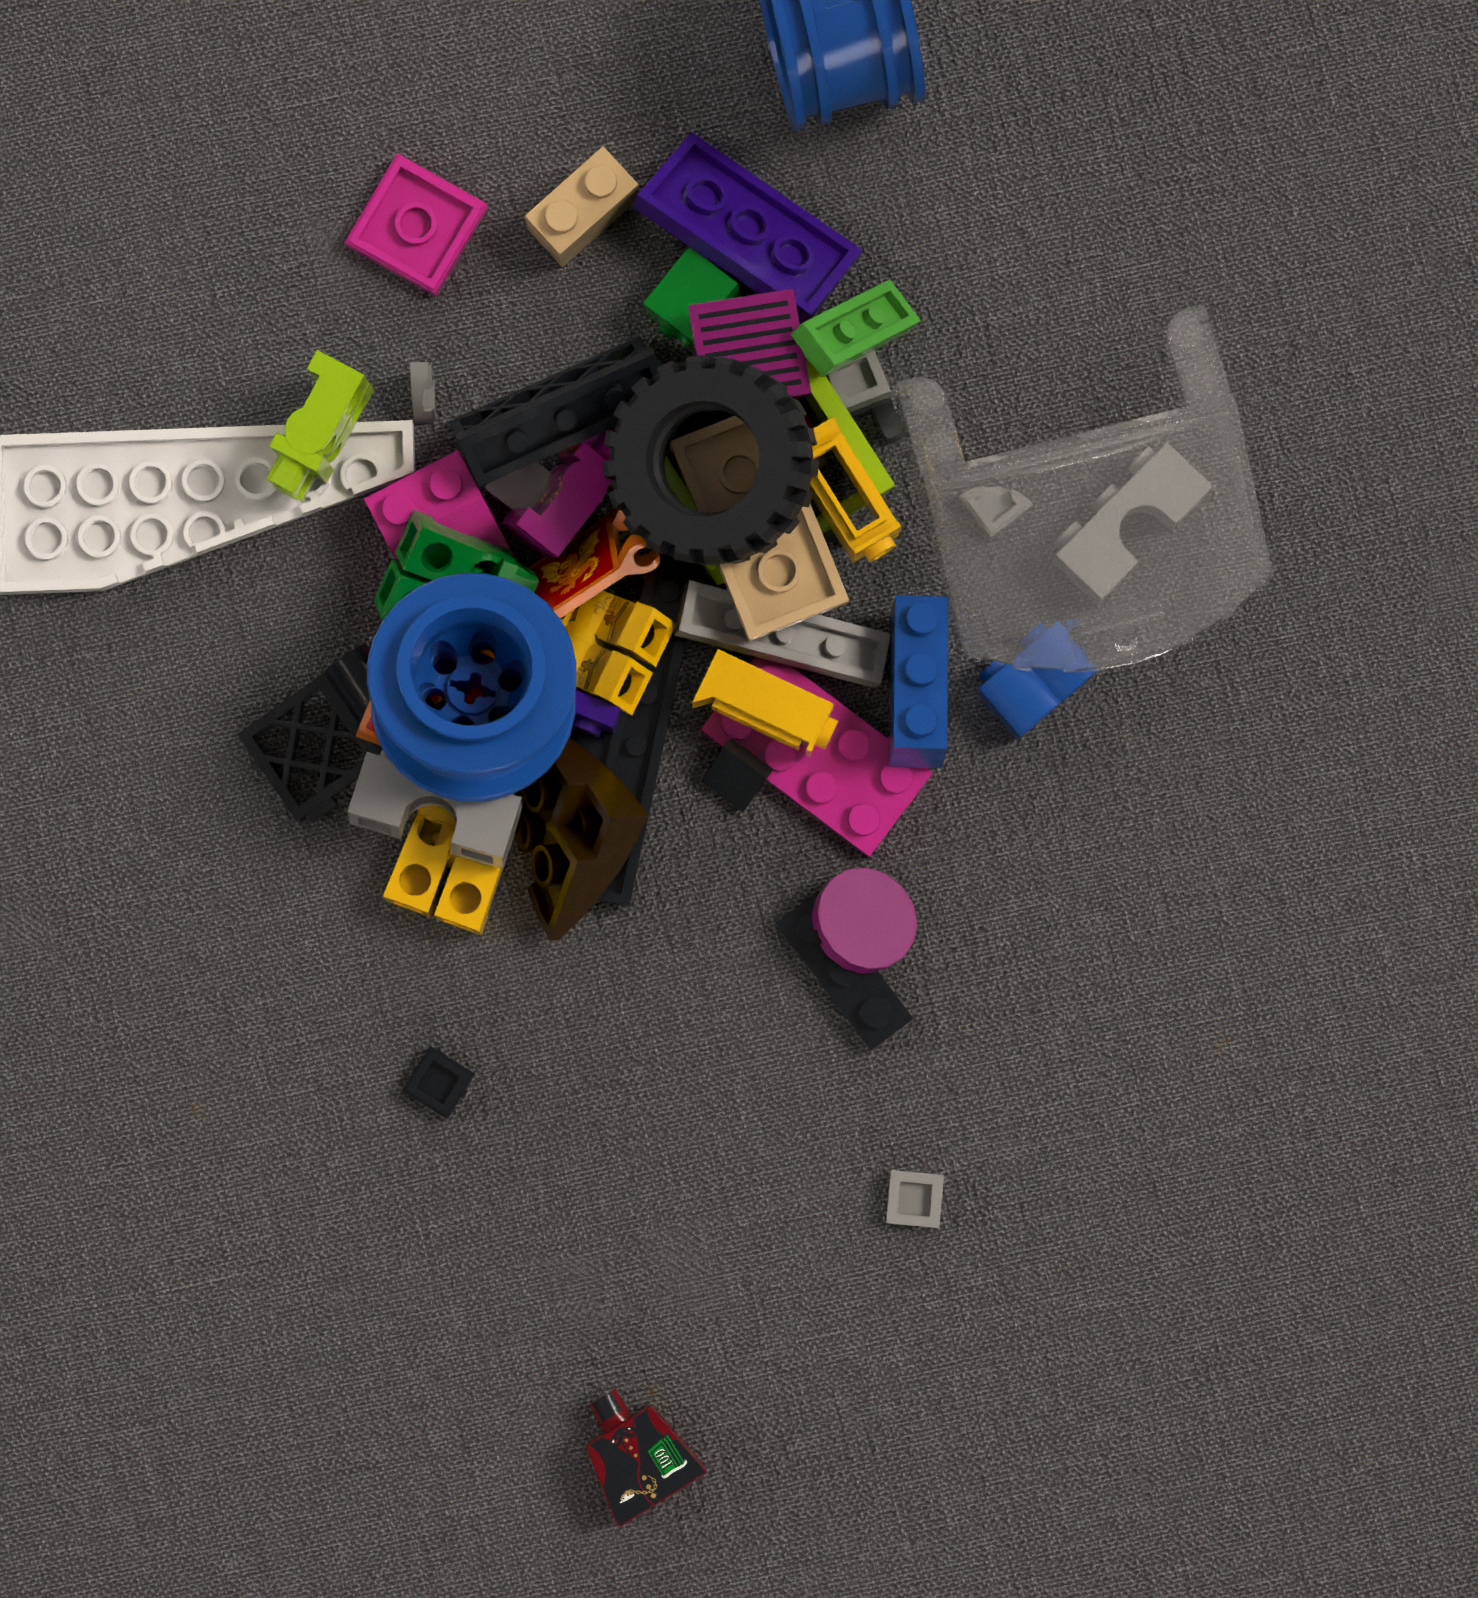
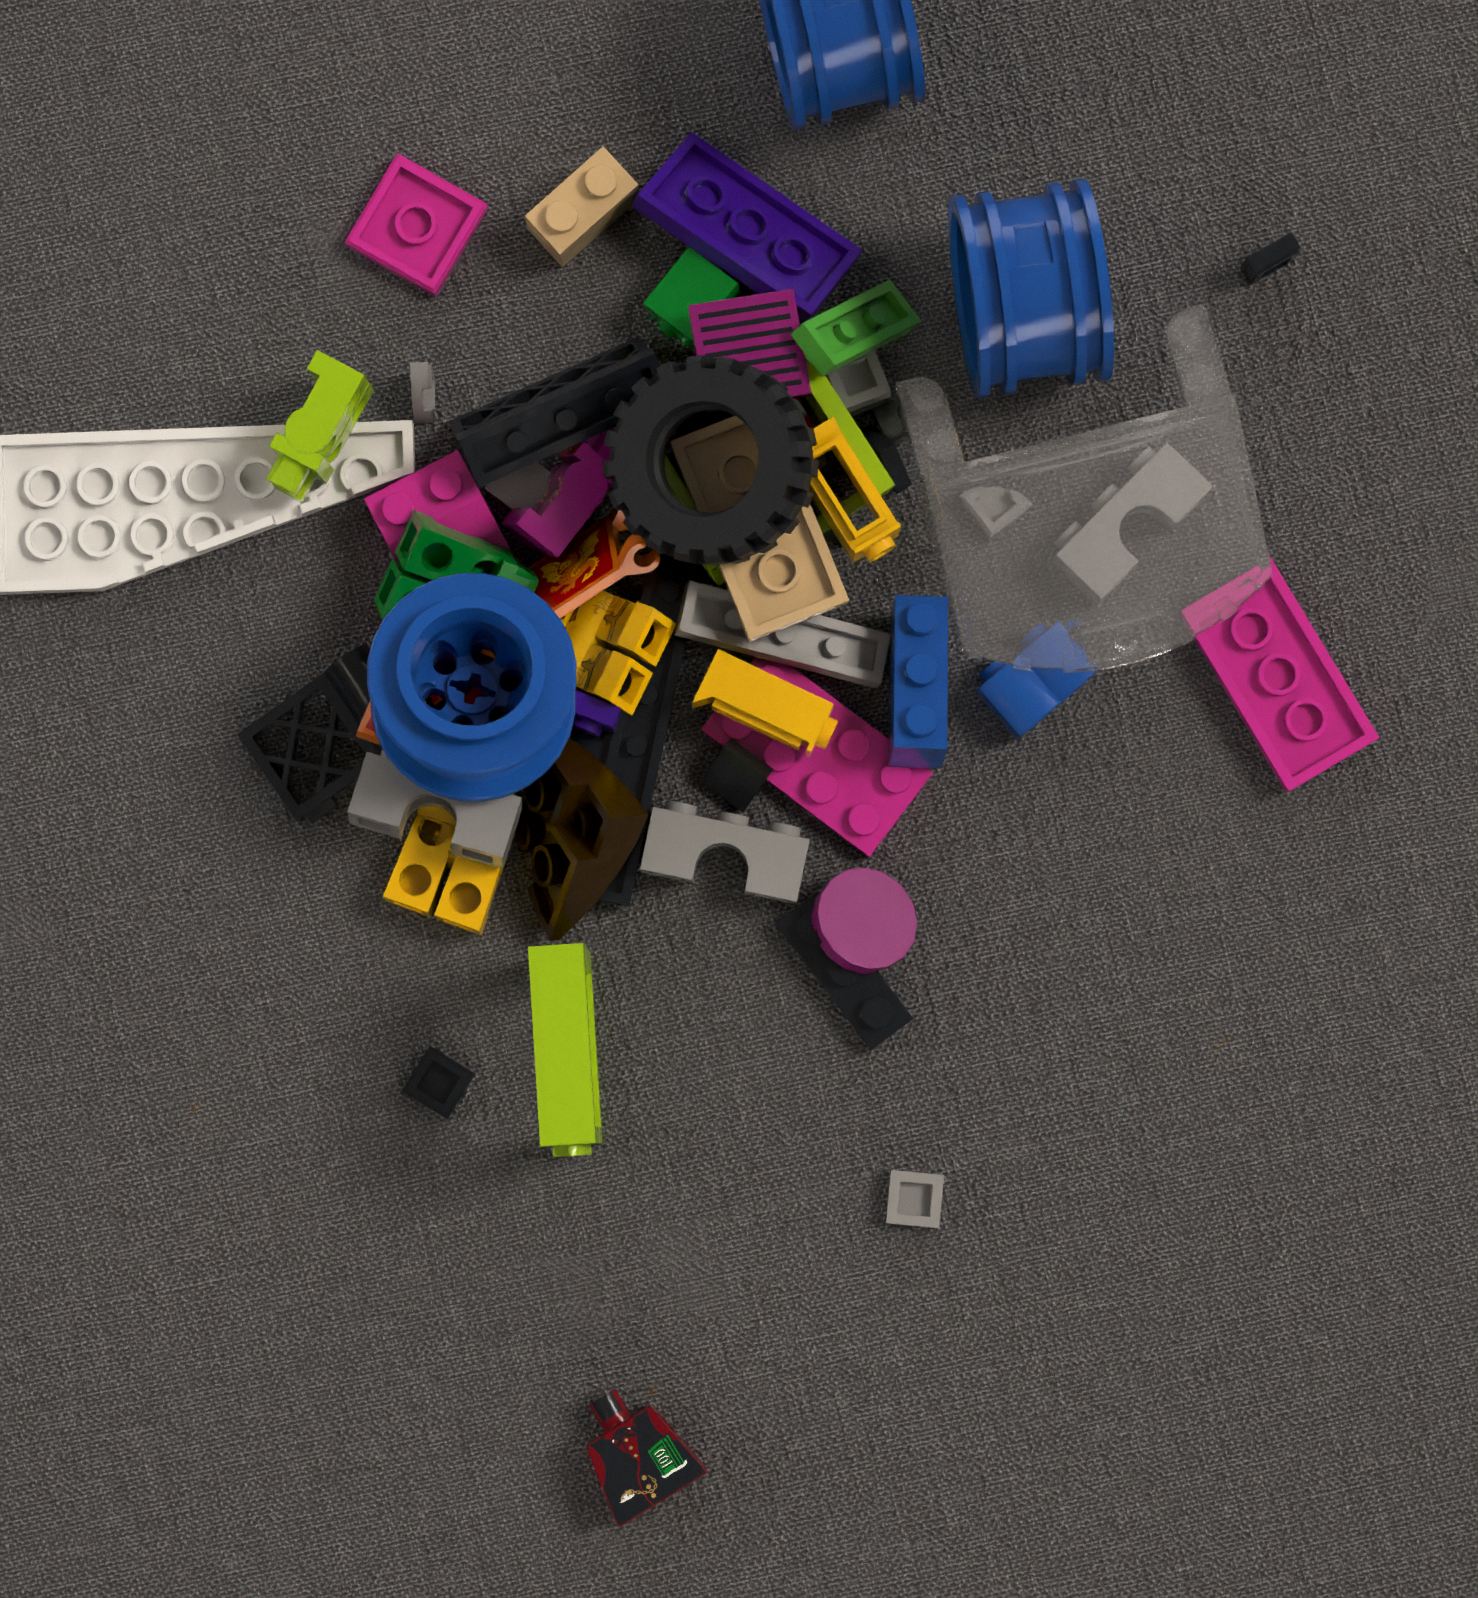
none -> lime window [528,943,603,1157]
none -> light grey arch [640,800,810,905]
none -> black tile [861,424,912,494]
none -> blue wheel [948,178,1114,398]
none -> dark pink plate [1178,557,1379,793]
none -> black tile [1240,232,1301,284]

